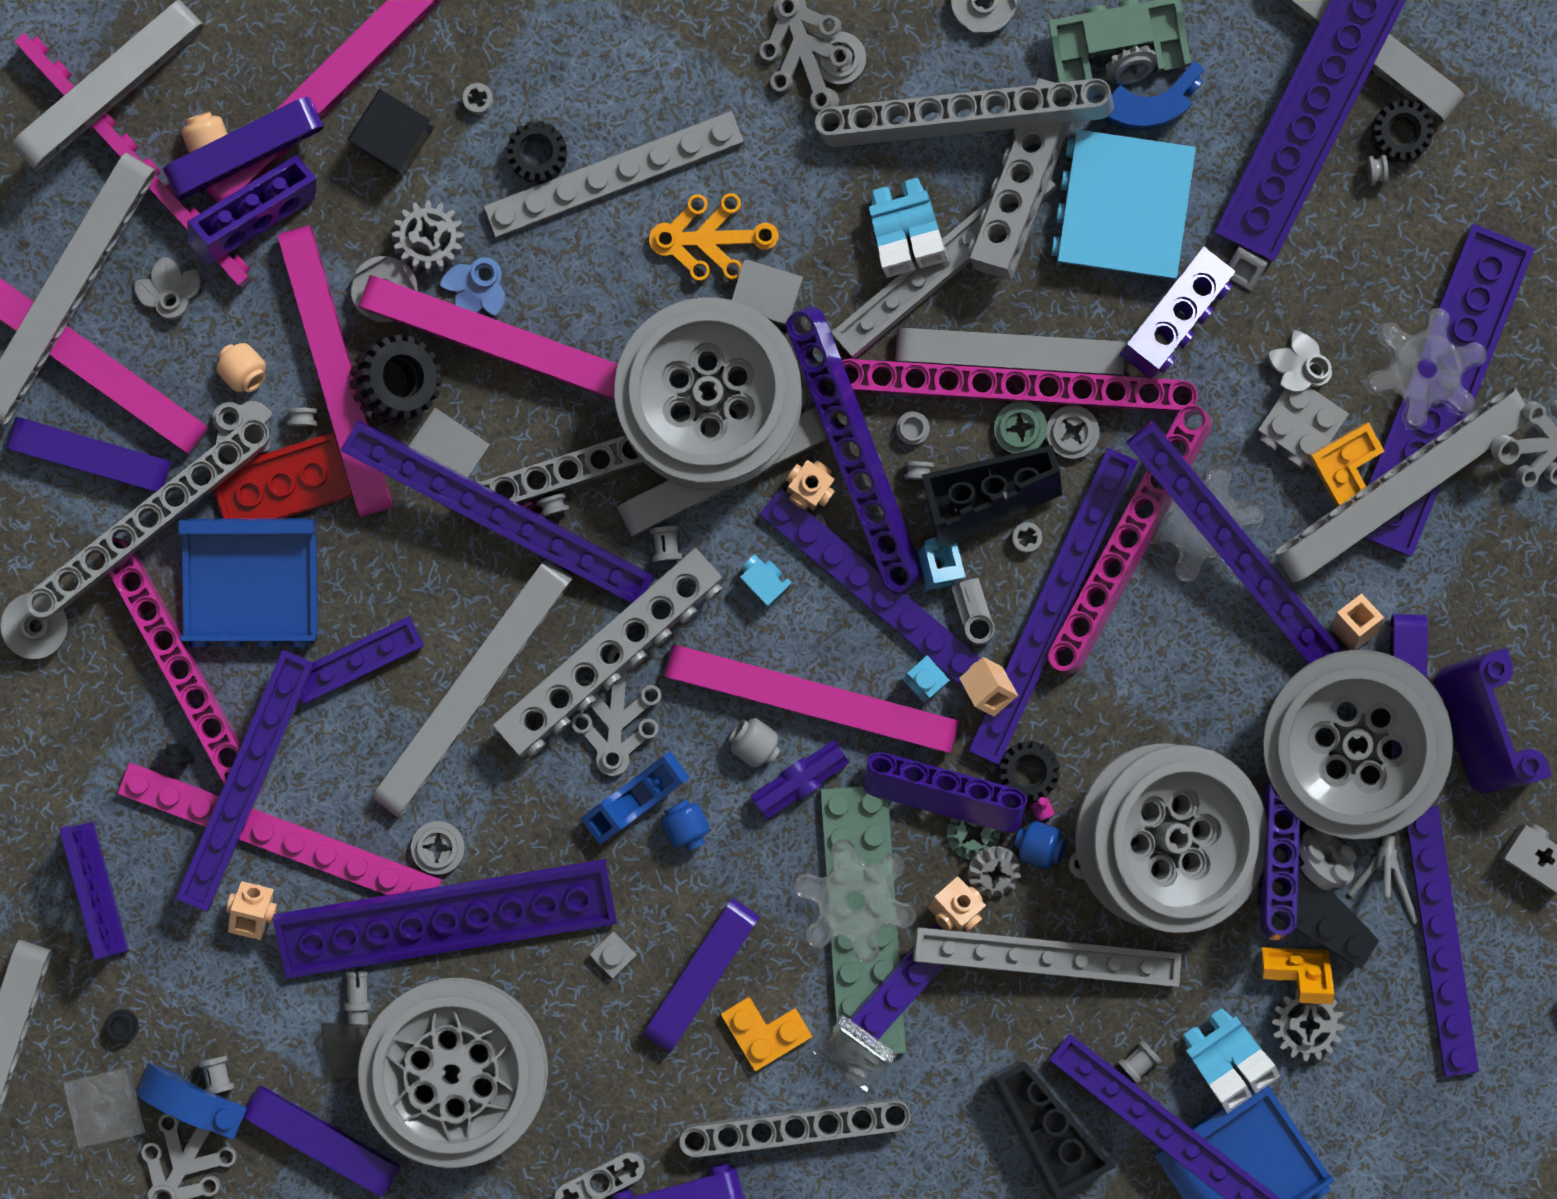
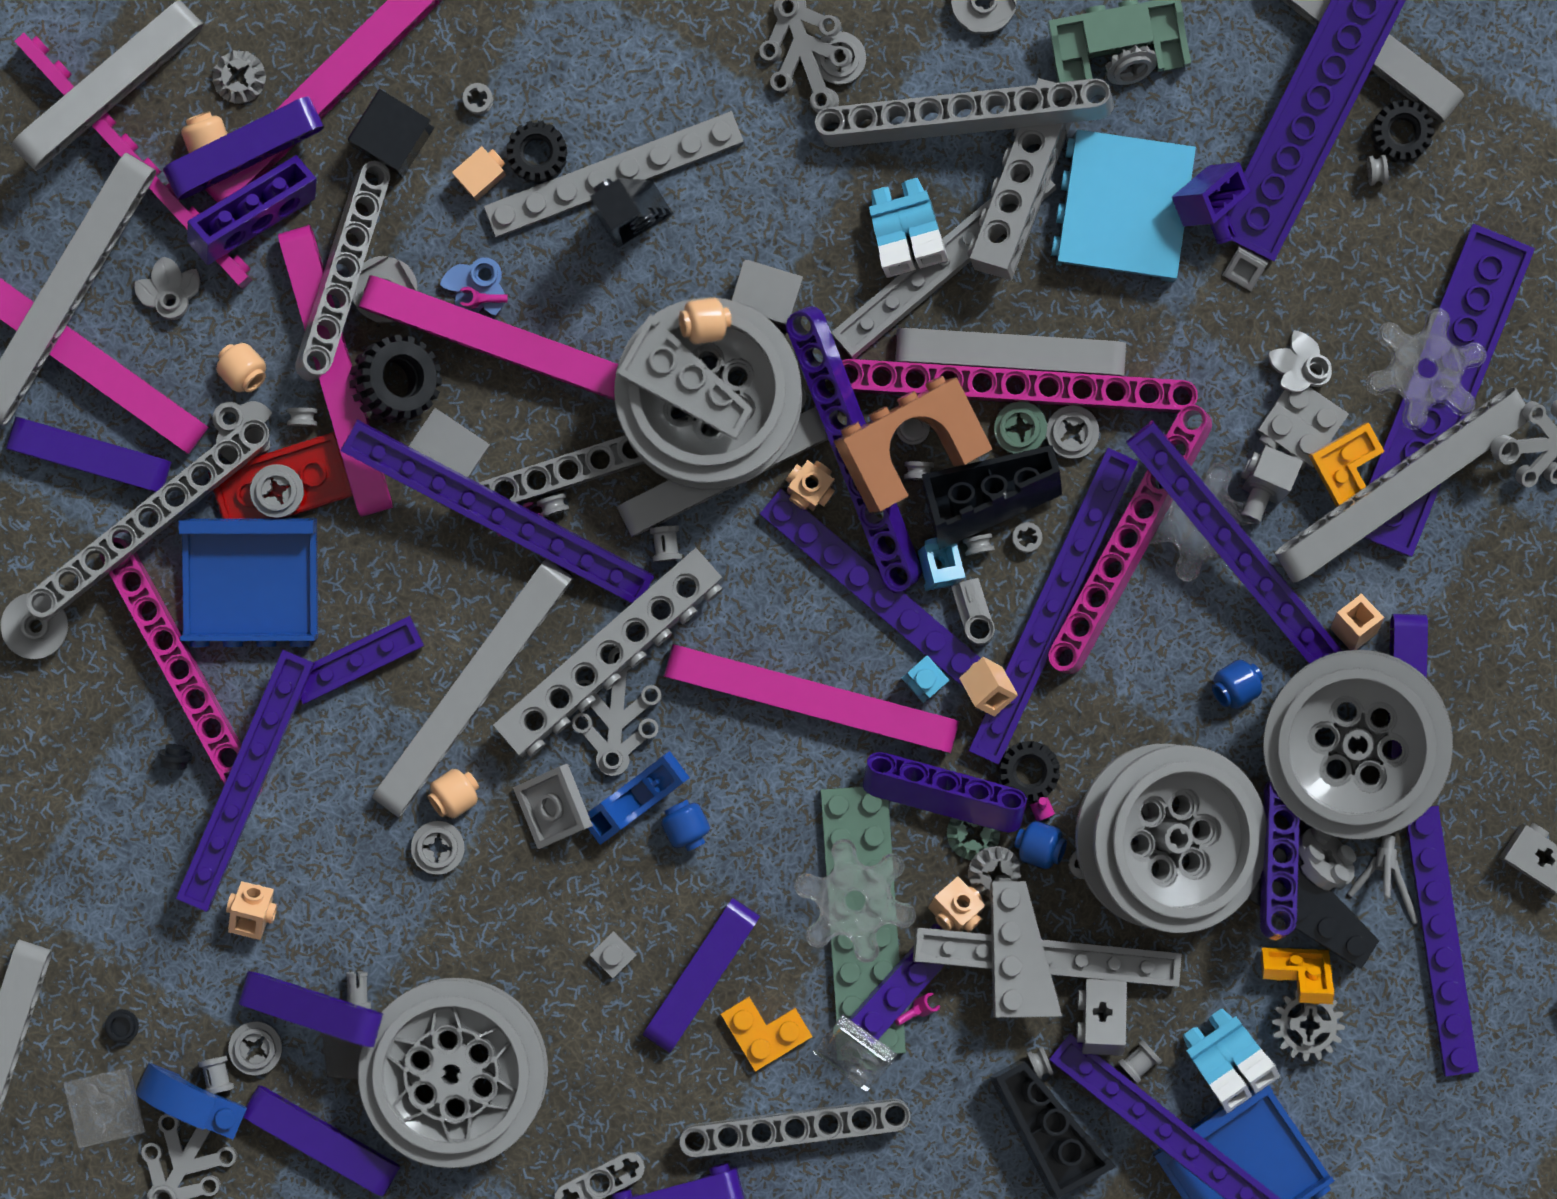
dark purple fence [59,822,129,960] -> none
dark pink plate [117,762,443,895] -> none
dark purple plate [273,859,617,979] -> none
light grey gear [392,201,464,274] -> none
light orange plant [649,193,779,282] -> none
light grey head [729,718,780,768] -> none
medium azure brick [740,555,792,607] -> none
dark purple piece [751,740,850,819] -> none
blue arch [1103,61,1205,131] -> none
brick [1119,247,1235,379] -> none
dark purple windscreen [1435,648,1552,794] -> none
none -> light grey gear [212,50,266,104]
none -> light grey gear [228,1021,283,1075]
none -> dark purple beam [239,971,383,1047]
none -> light grey gear [250,464,304,518]
none -> light grey beam [295,160,390,381]
none -> light nougat head [428,769,479,818]
none -> light nougat brick [452,146,506,202]
none -> dark pink hand [460,287,508,309]
none -> light grey plate [513,764,593,849]
none -> black wedge [590,178,673,249]
none -> light grey wing [617,314,753,440]
none -> light nougat head [679,297,731,344]
none -> nougat arch [833,376,993,513]
none -> dark pink hand [894,992,940,1026]
none -> light grey bush [962,533,995,556]
none -> light grey wing [990,881,1062,1018]
none -> light grey bush [1027,1046,1054,1079]
none -> light grey brick [1076,979,1127,1056]
none -> dark purple brick [1172,162,1251,244]
none -> blue head [1212,660,1263,709]
none -> light grey brick [1240,446,1303,524]

